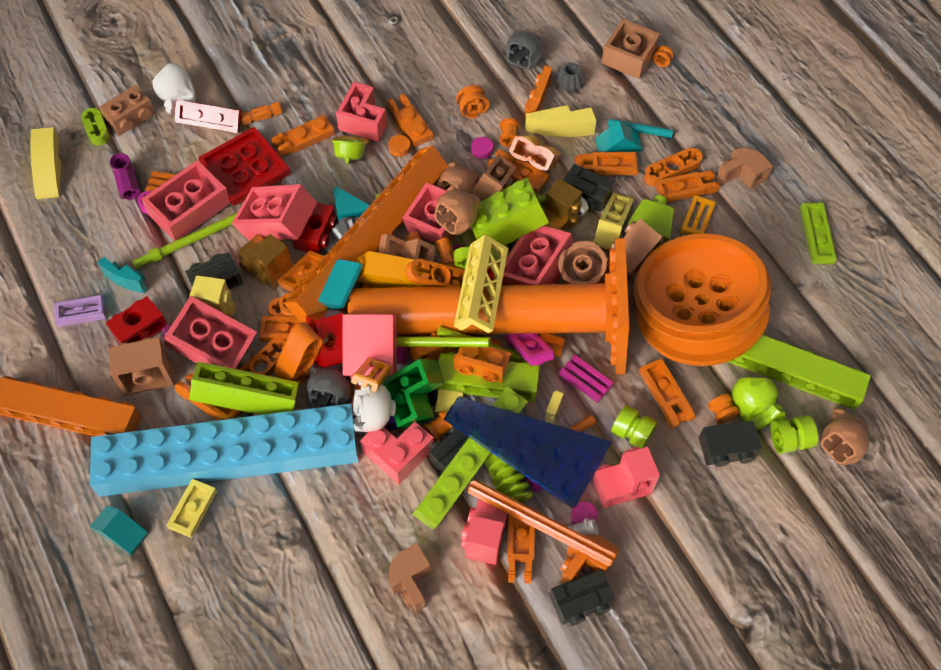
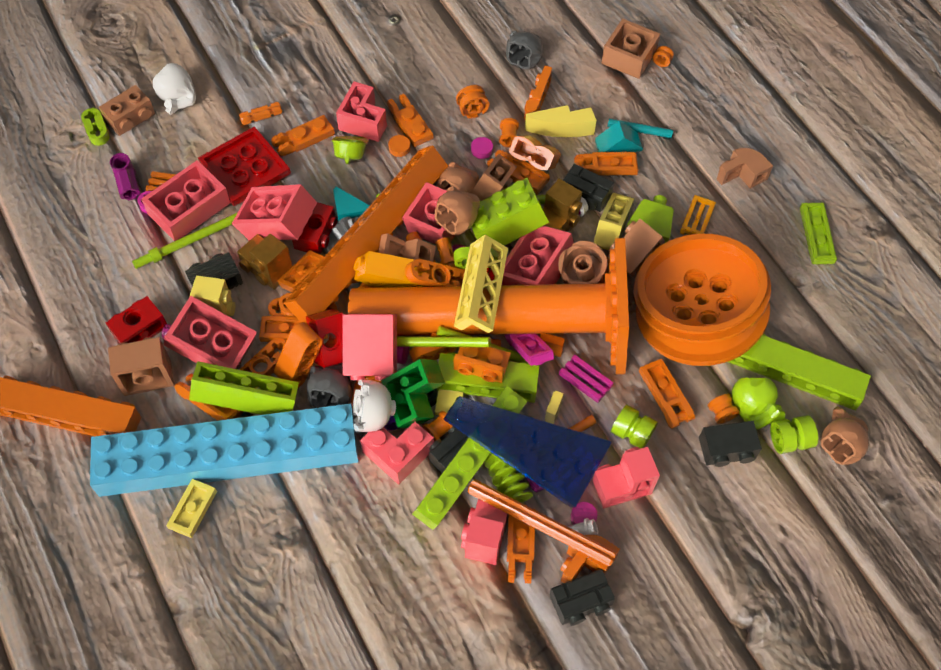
light yellow slope [30,127,61,199] -> none
lavender tile [54,294,106,327] -> none
teal slope [89,506,149,555] -> none
teal slope [97,256,148,293] -> none
plate [175,100,242,132] -> none
teal slope [318,260,363,309] -> none
tile [351,357,392,392] -> none
nougat brick [388,543,431,613] -> none
dark grey piece [555,62,585,92] -> none
orange beam [644,148,703,187] -> none
orange hinge [654,171,721,203] -> none

